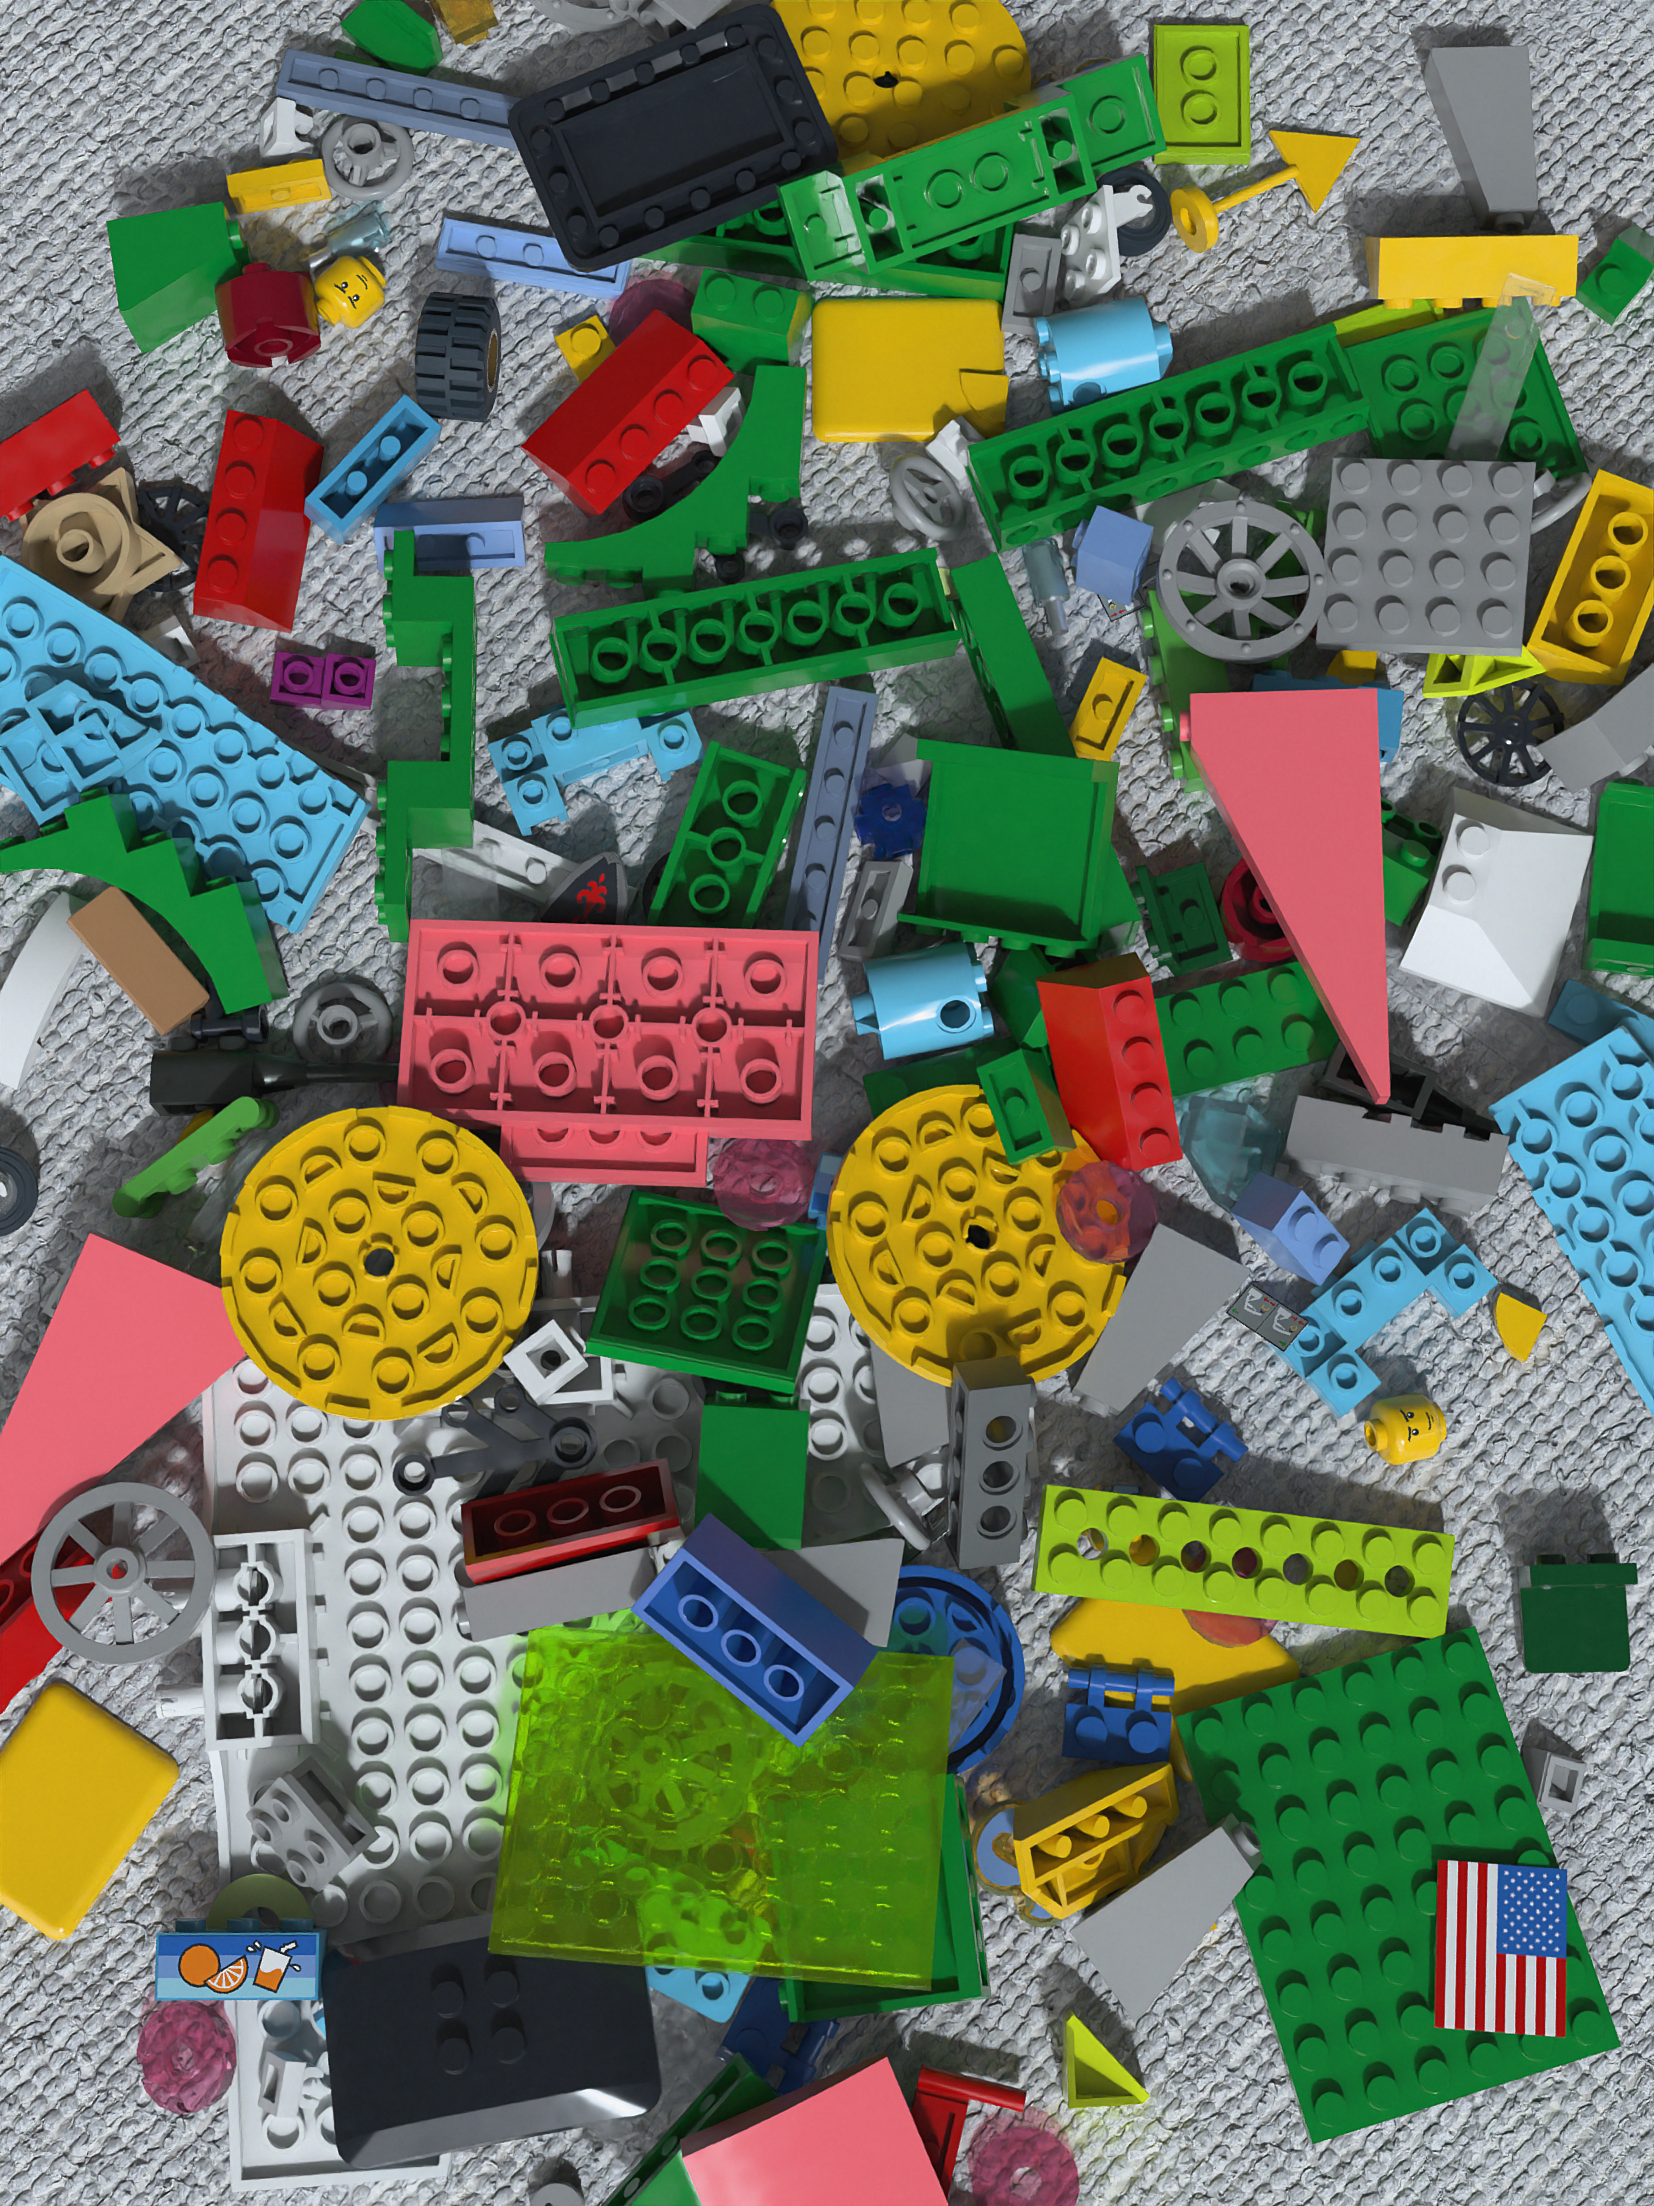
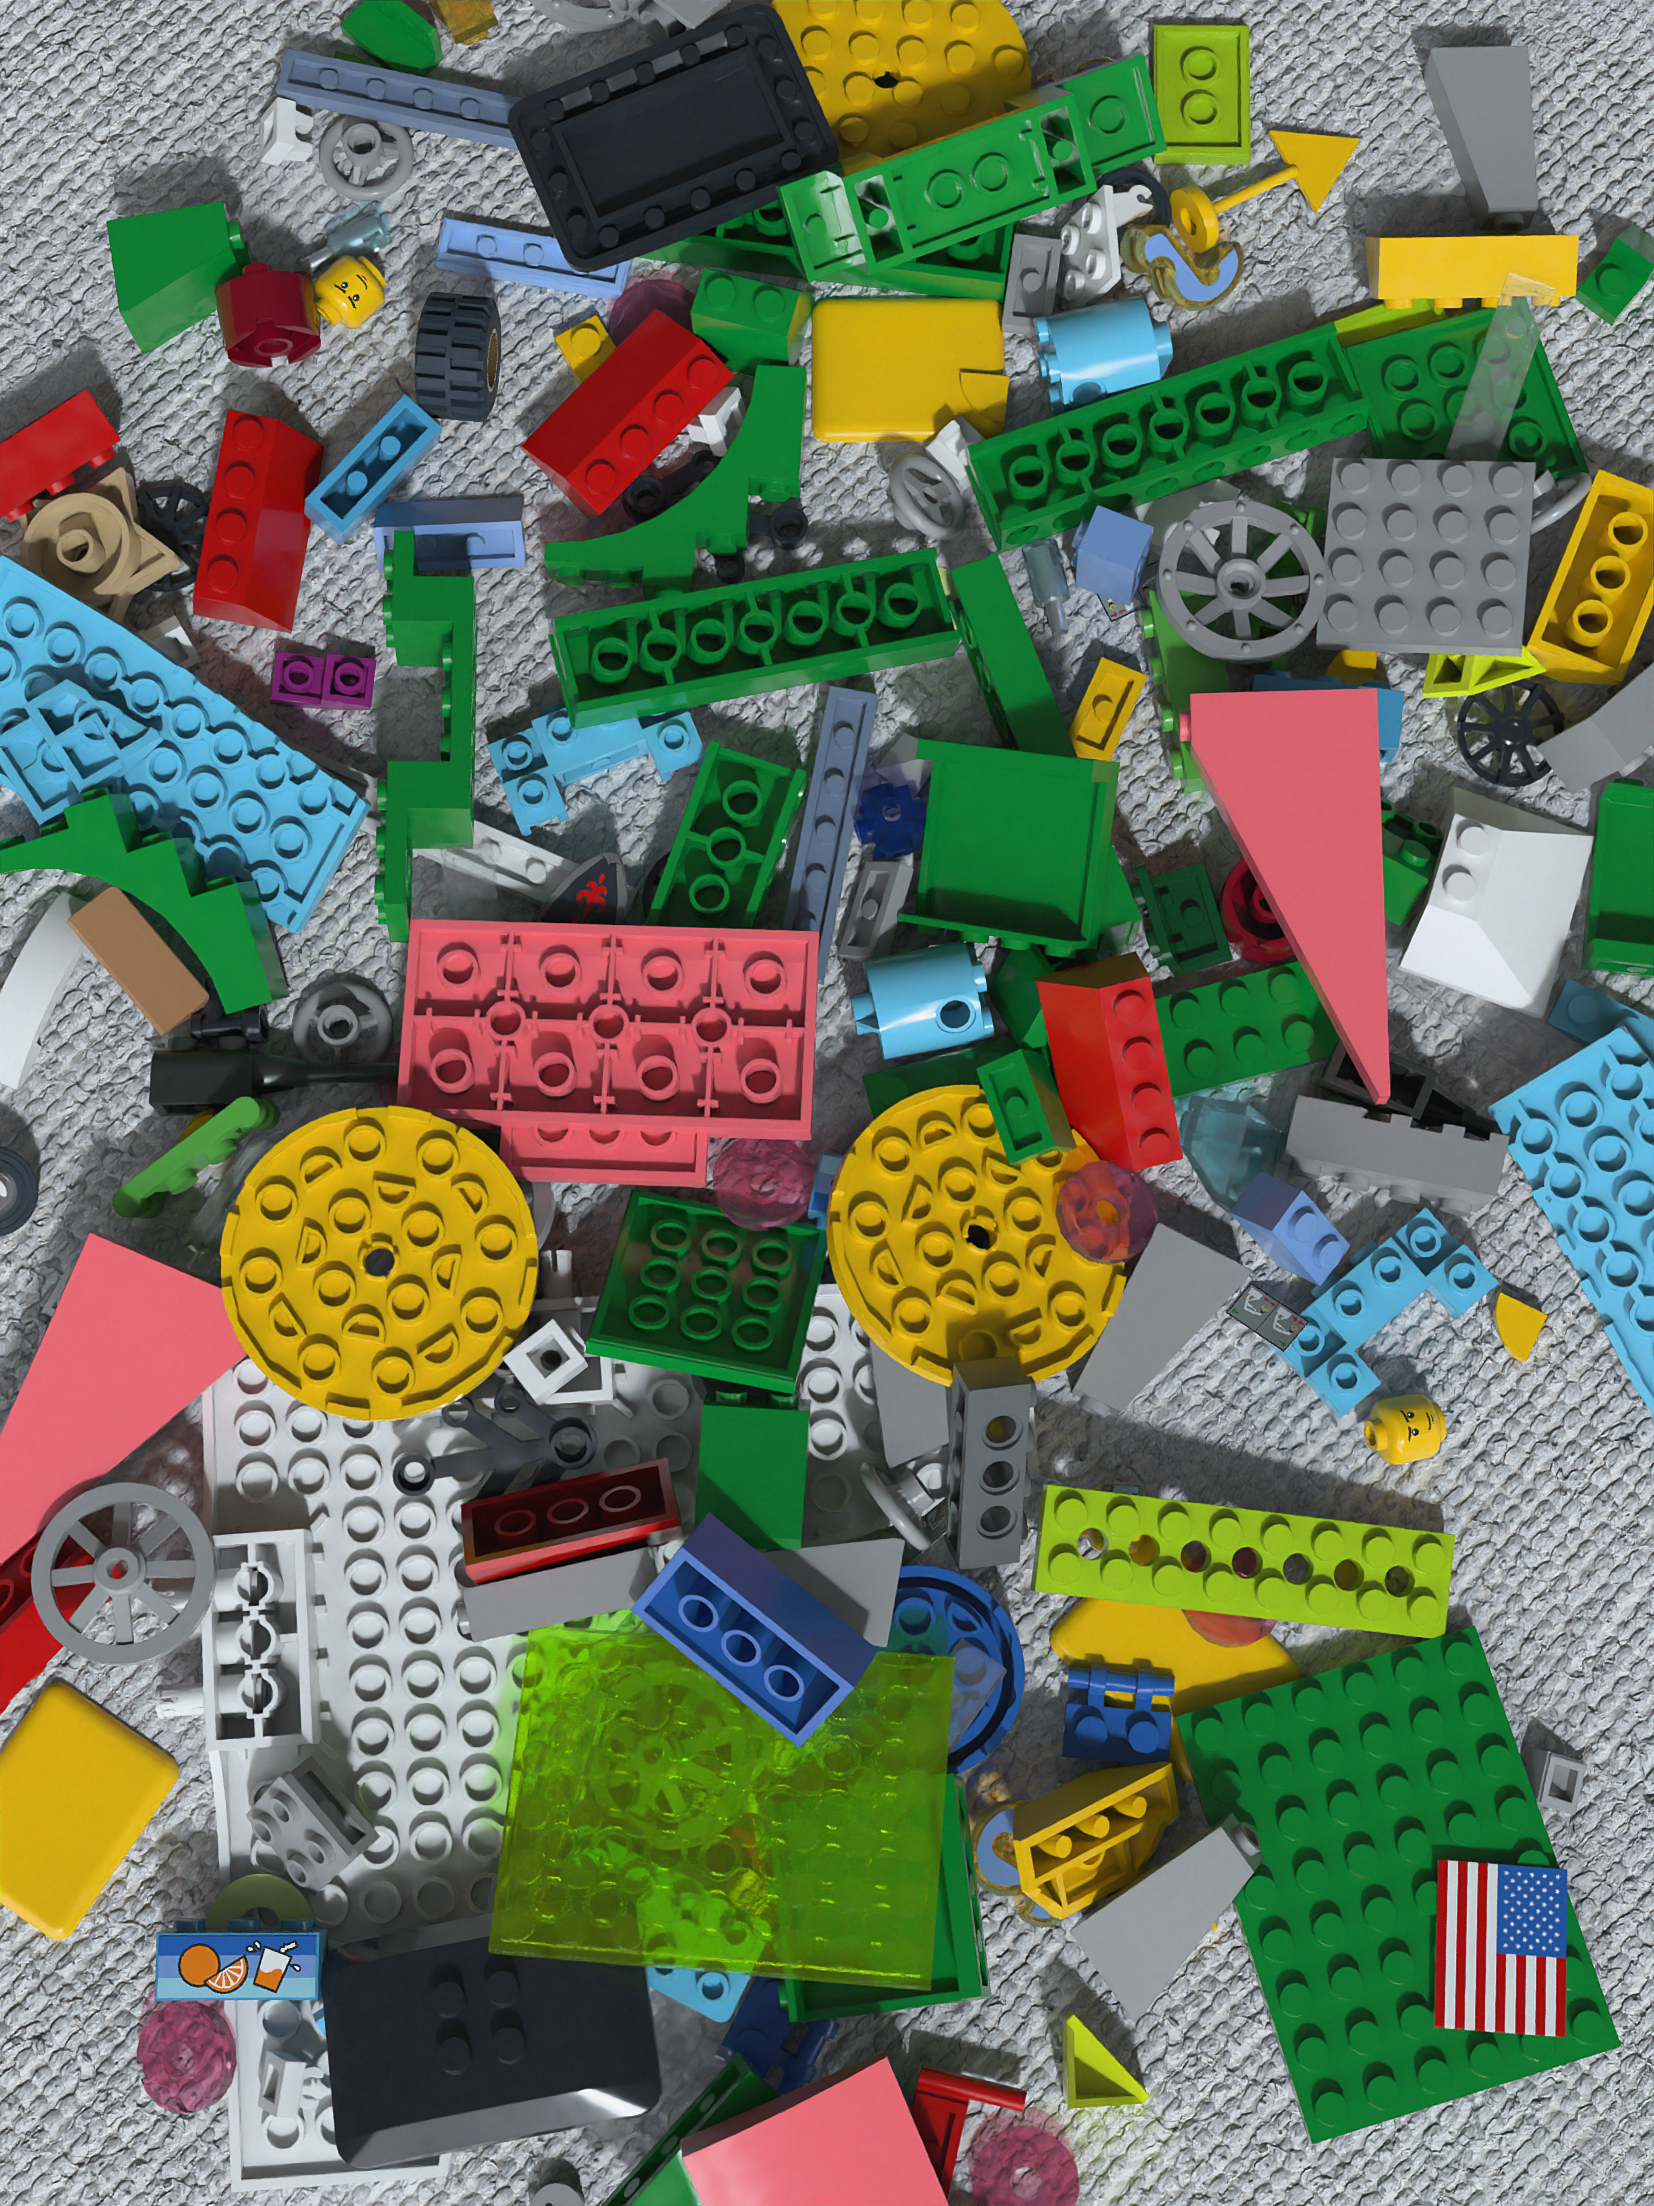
yellow plate [226,158,332,215] -> none
blue plate [1112,1376,1249,1503] -> none
dark green bracket [1517,1553,1638,1674] -> none
none -> clear yellow animal [1120,224,1245,311]

